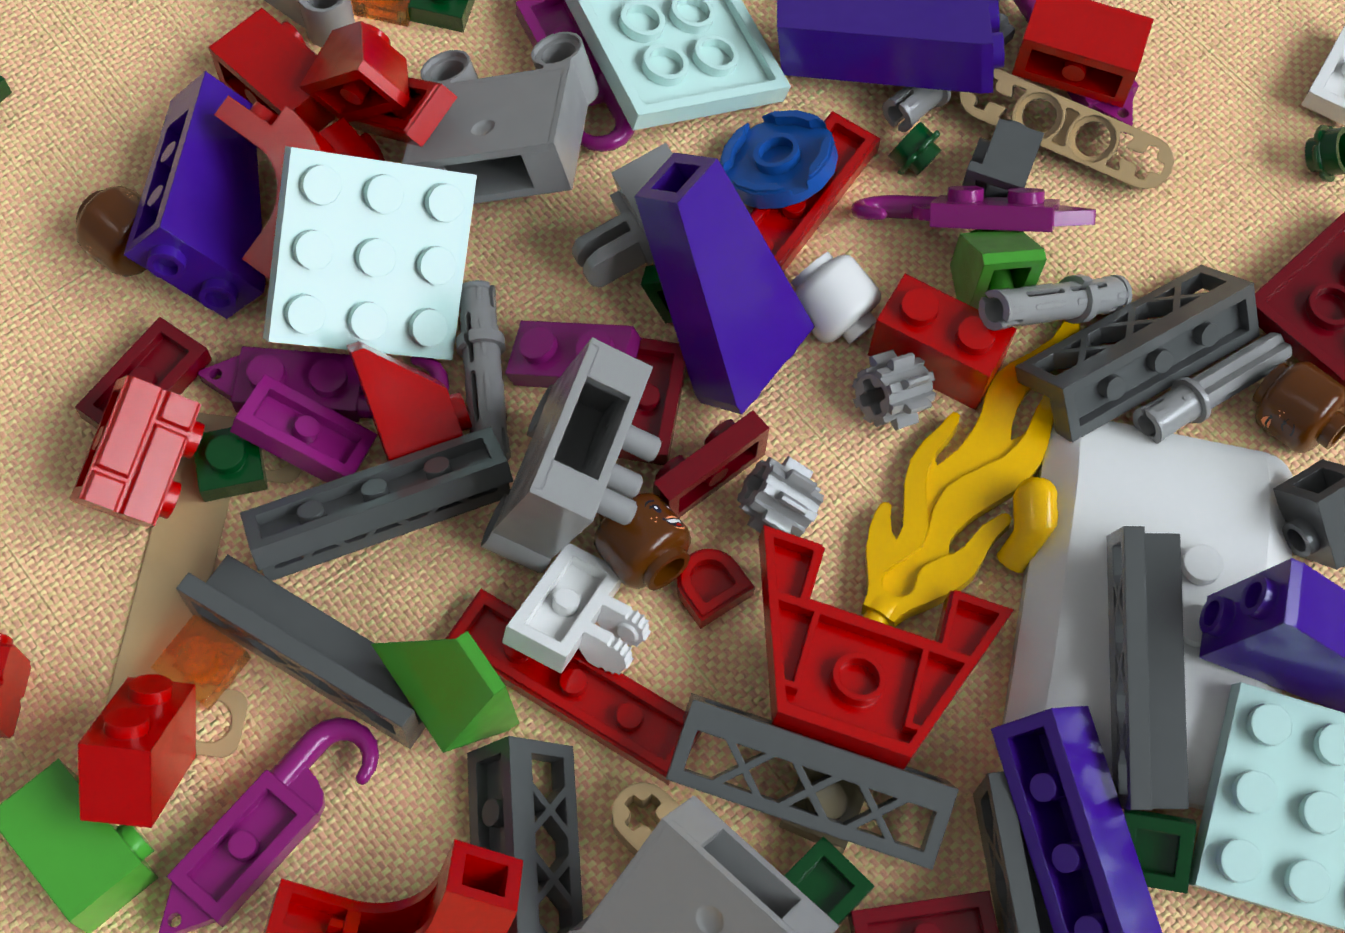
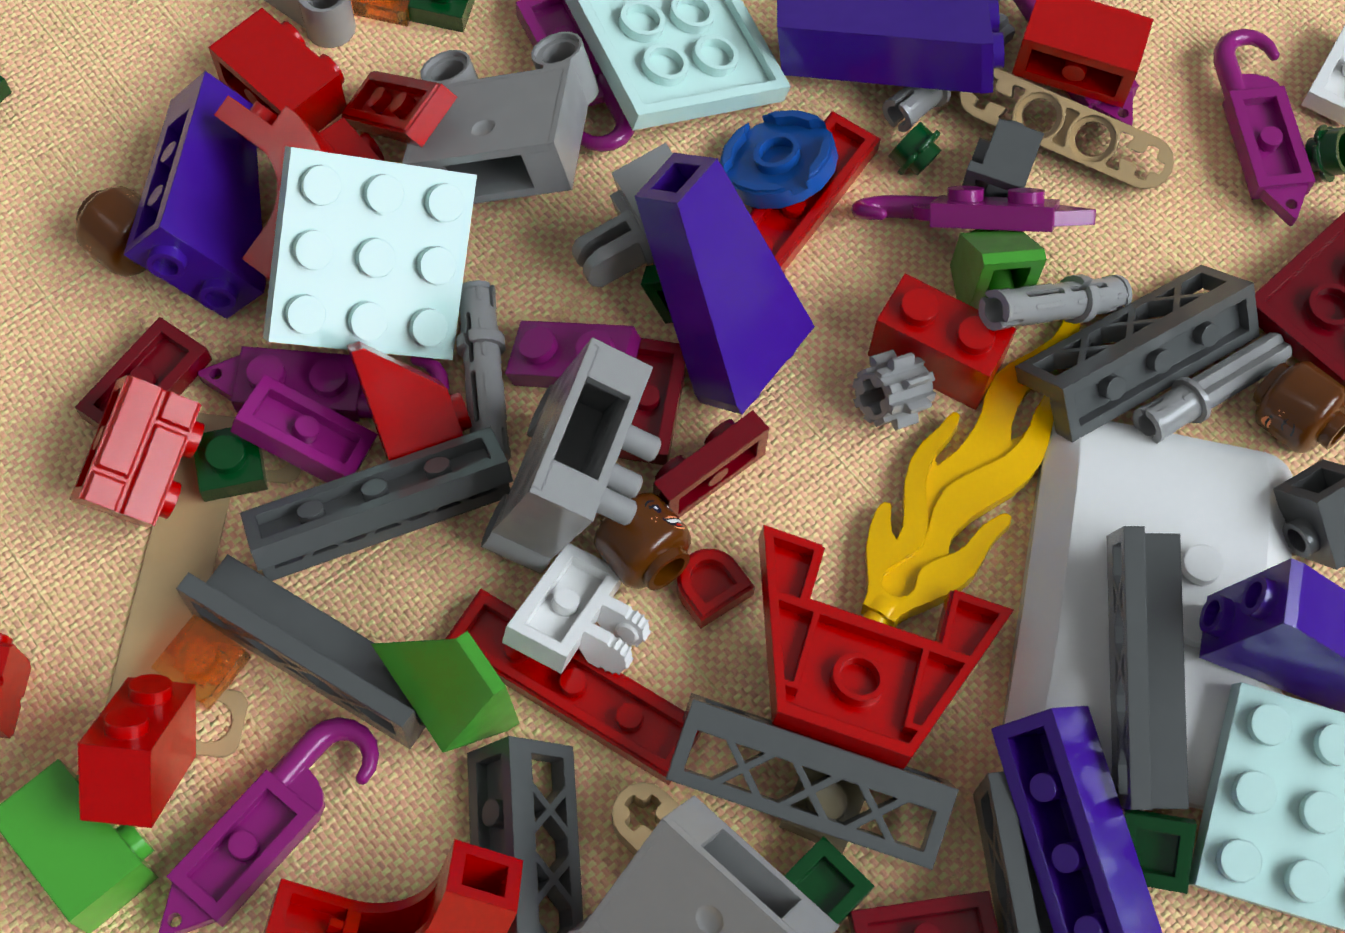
red slope [299,21,410,122] -> none
light grey gear [737,456,824,537] -> none
white head [791,252,881,345] -> none
yellow arm [996,477,1058,573] -> none
none -> magenta plate [1213,28,1316,226]

